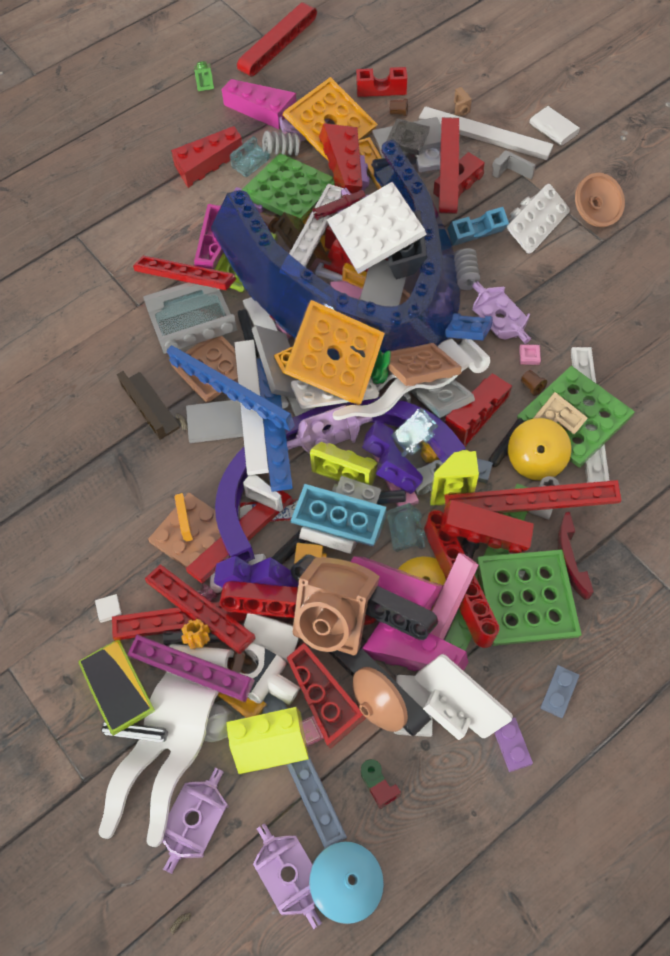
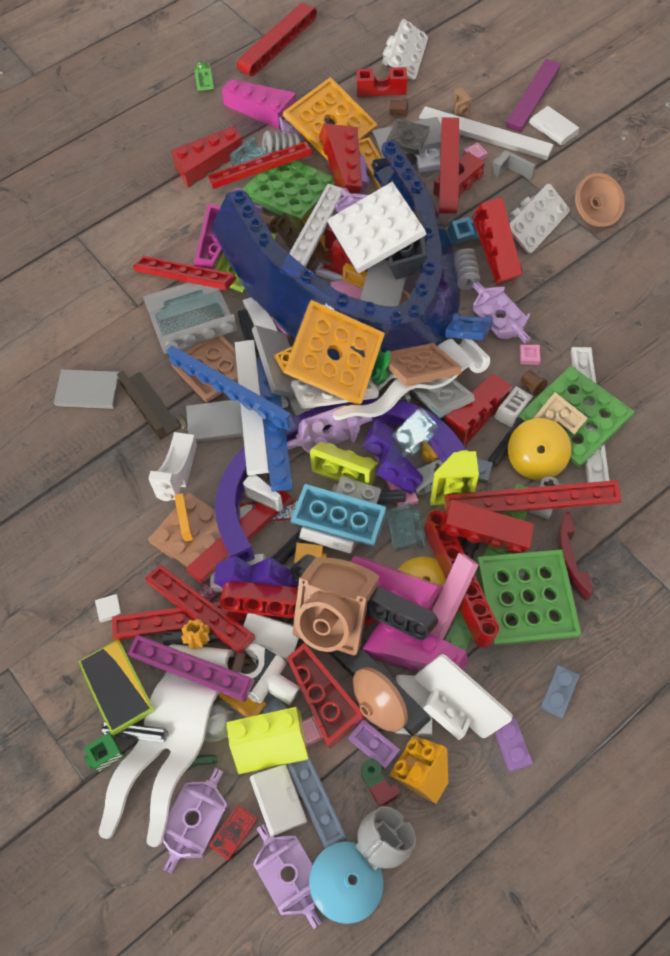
dark red pin [313,190,366,220] -> none
none -> light grey tile [54,369,119,409]
none -> green brick [83,732,125,772]
none -> white arch [149,432,197,501]
none -> dark green piece [187,754,217,770]
none -> red tile [208,141,312,189]
none -> red tile [208,803,258,862]
none -> white piece [250,764,308,837]
none -> medium lavender plate [348,720,400,770]
none -> light grey piece [355,806,416,870]
none -> white bracket [382,19,428,81]
none -> light orange slope [389,736,449,804]
none -> bright pink tile [463,143,488,160]
none -> red wedge [472,197,522,286]
none -> white slope [495,387,533,427]
none -> magenta tile [506,59,561,132]

